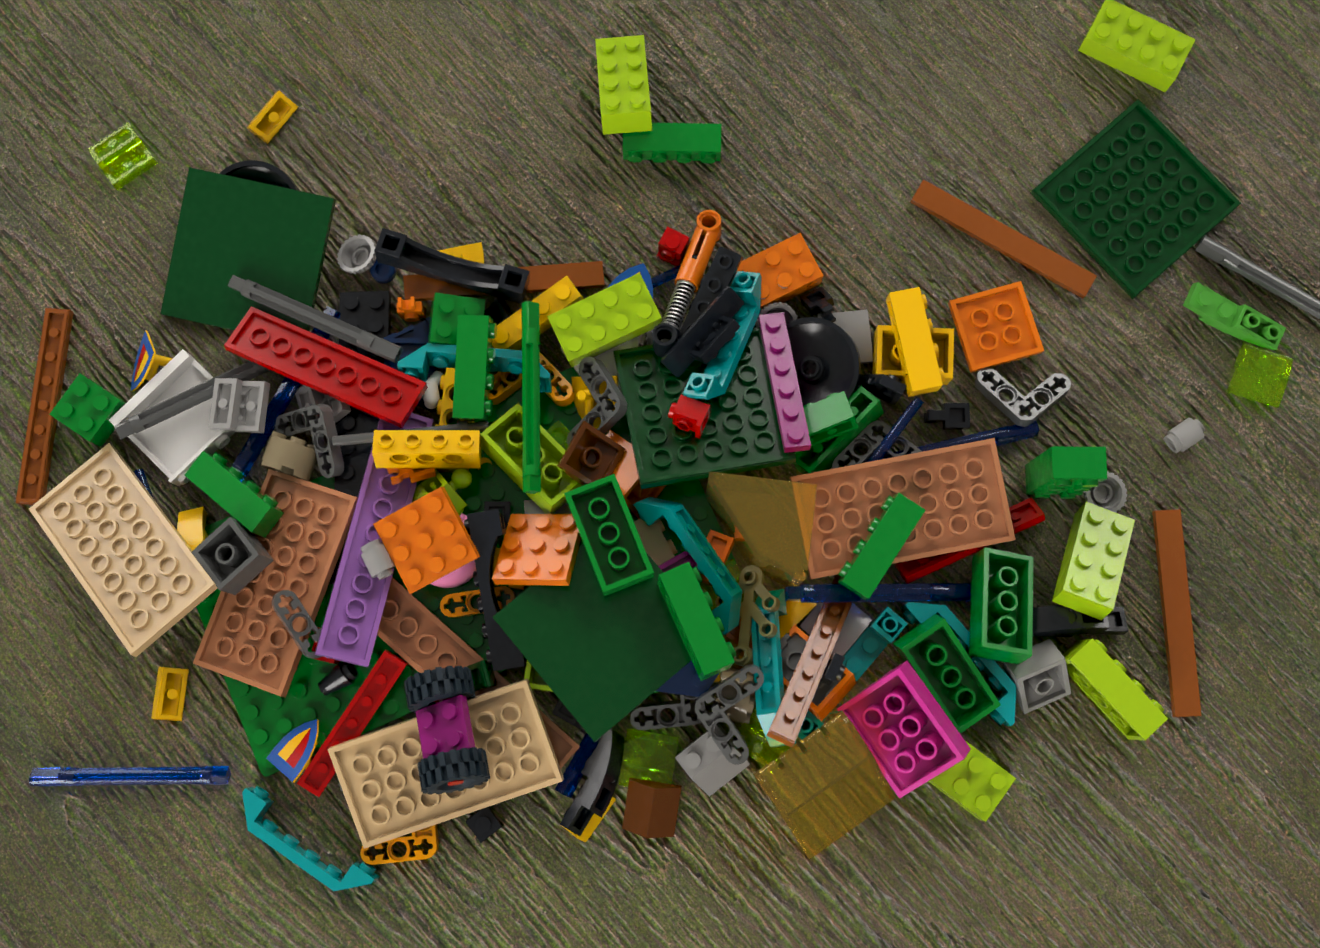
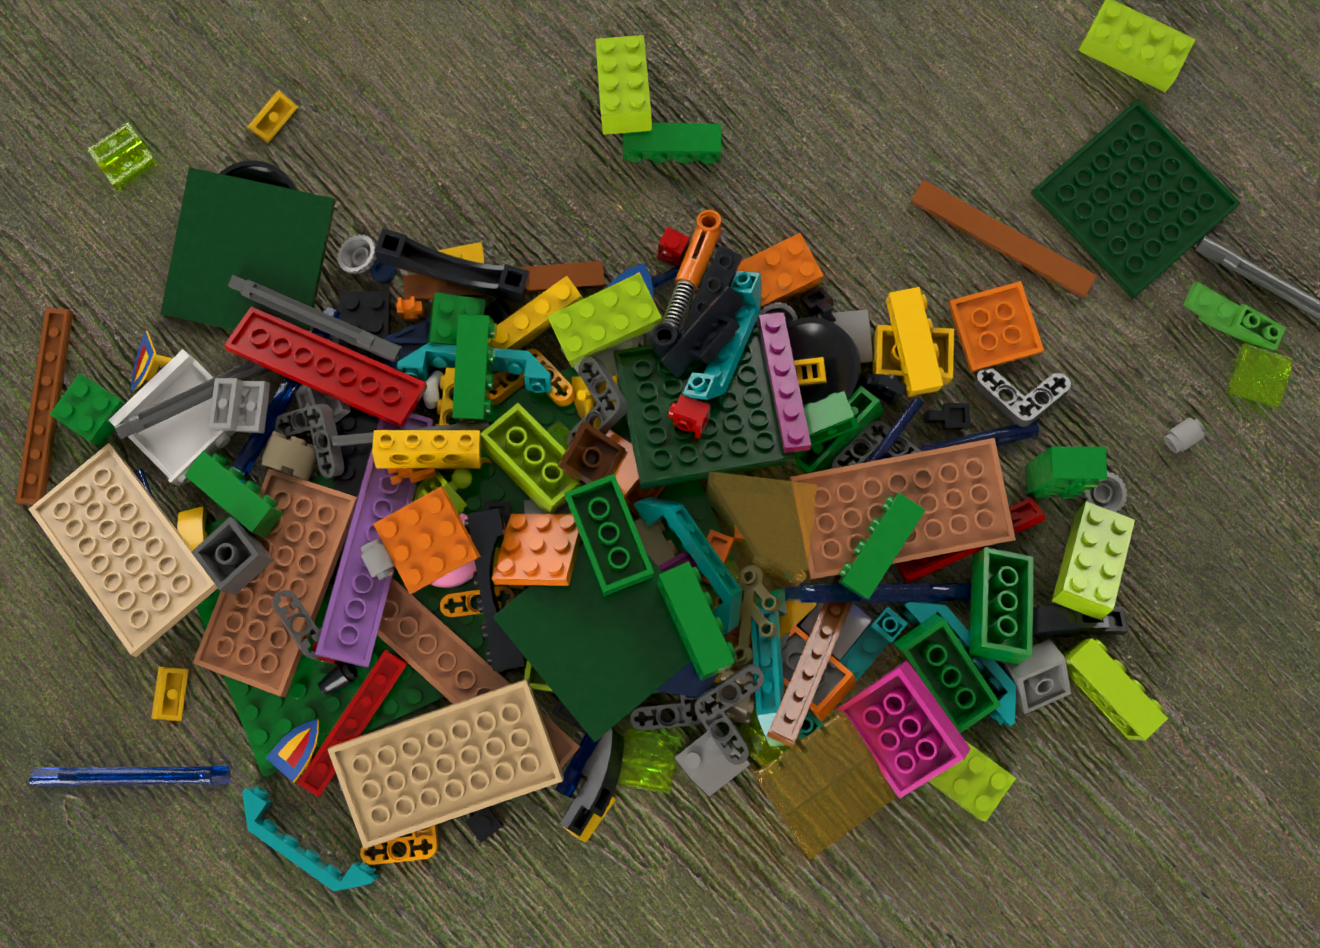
black plate [404,666,490,795] -> none
dark green slope [467,660,497,691] -> none
green piece [522,301,541,494] -> none
reddish brown slope [622,778,682,838] -> none
black plate [820,653,845,685] -> none
dark orange tile [1152,509,1202,717] -> none
none -> yellow slope [794,357,826,387]

